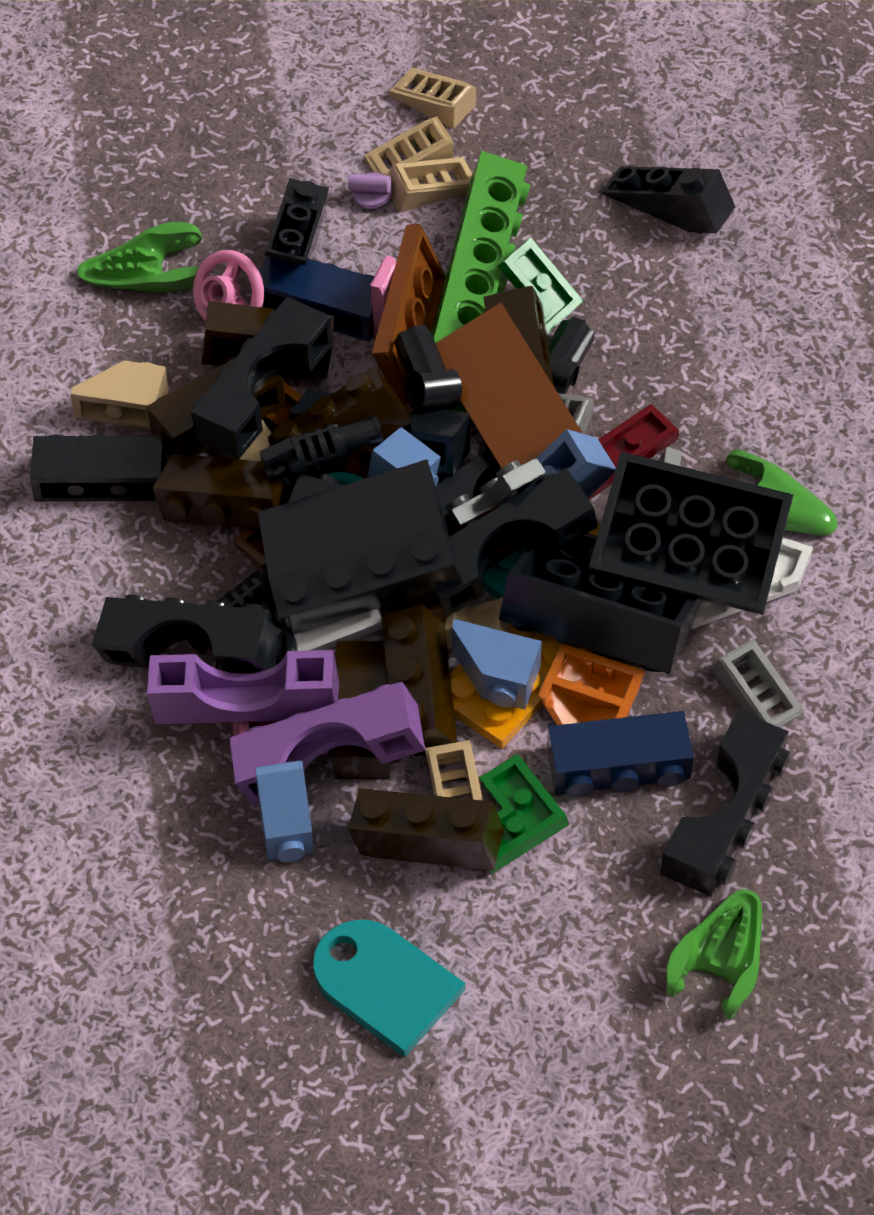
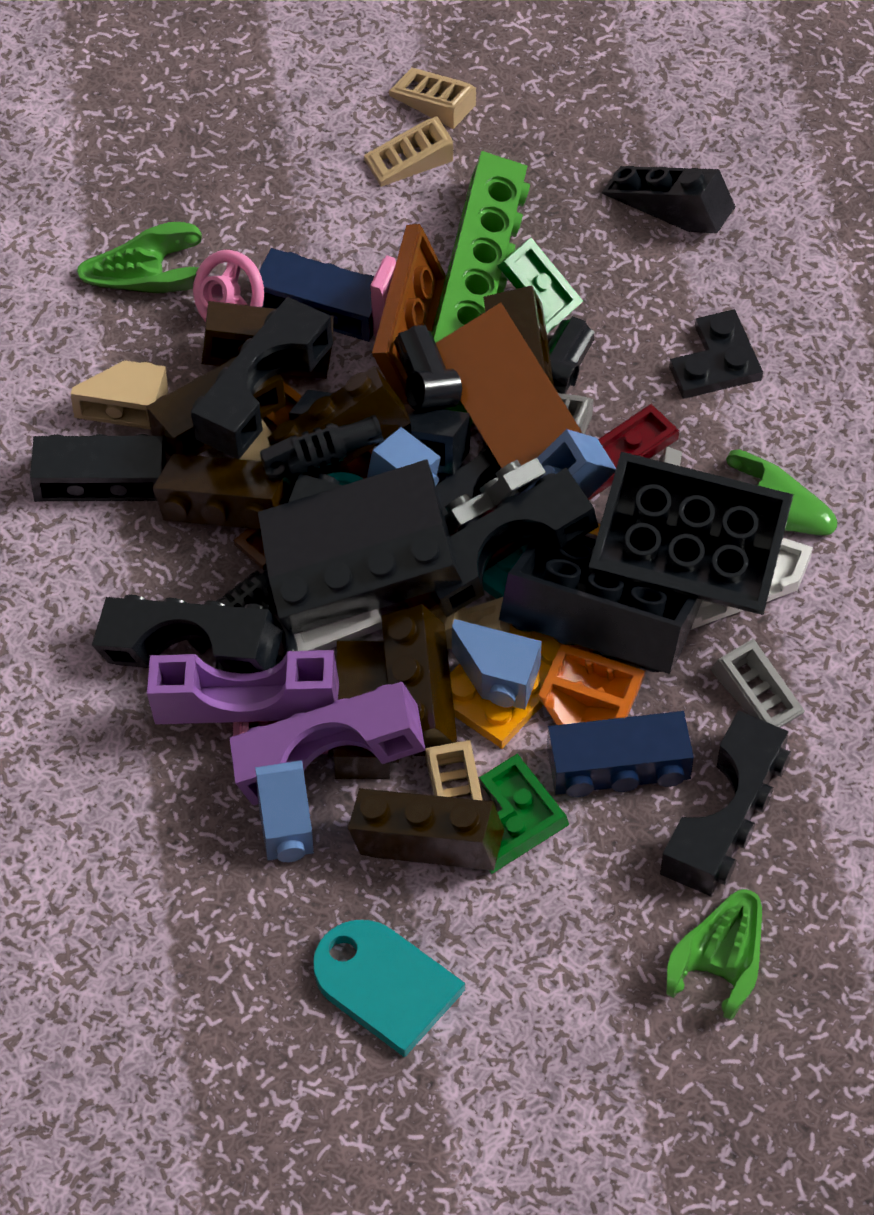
black slope [265,178,329,266] -> none
lavender plate [348,172,393,209] -> none
tan slope [388,157,472,212] -> none
none -> black plate [669,309,763,399]

